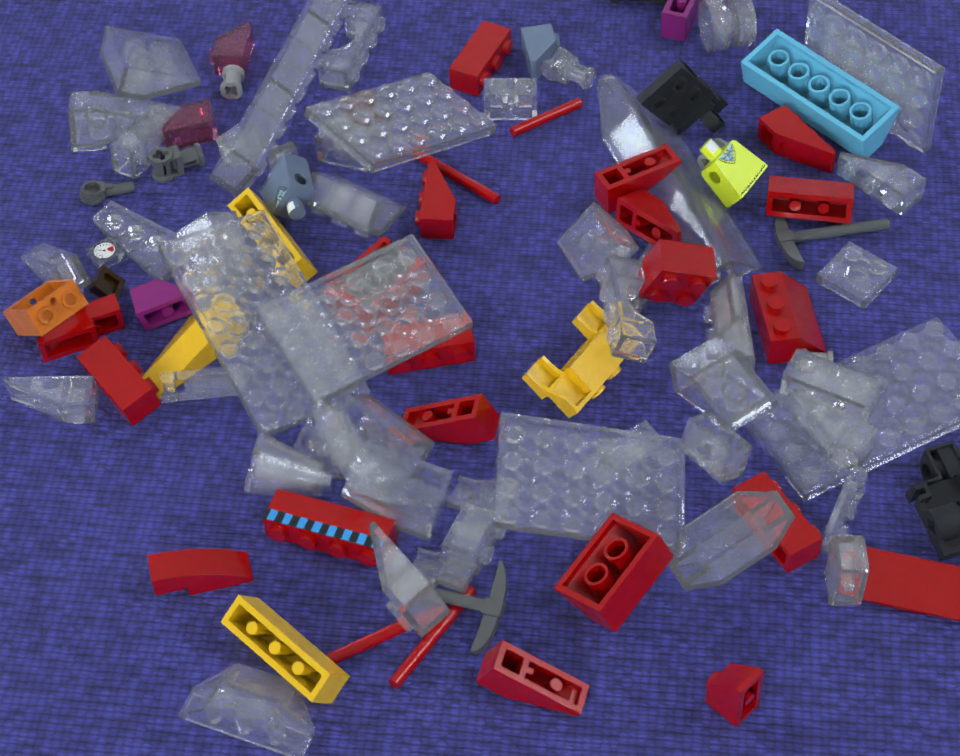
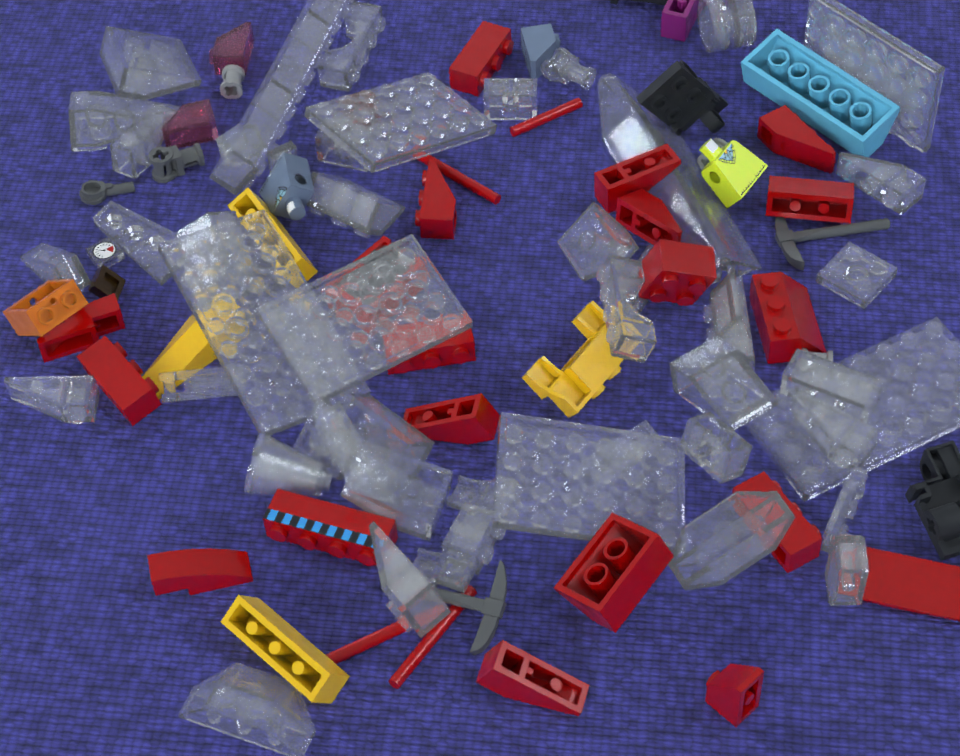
magenta slope [129,279,200,331] -> none

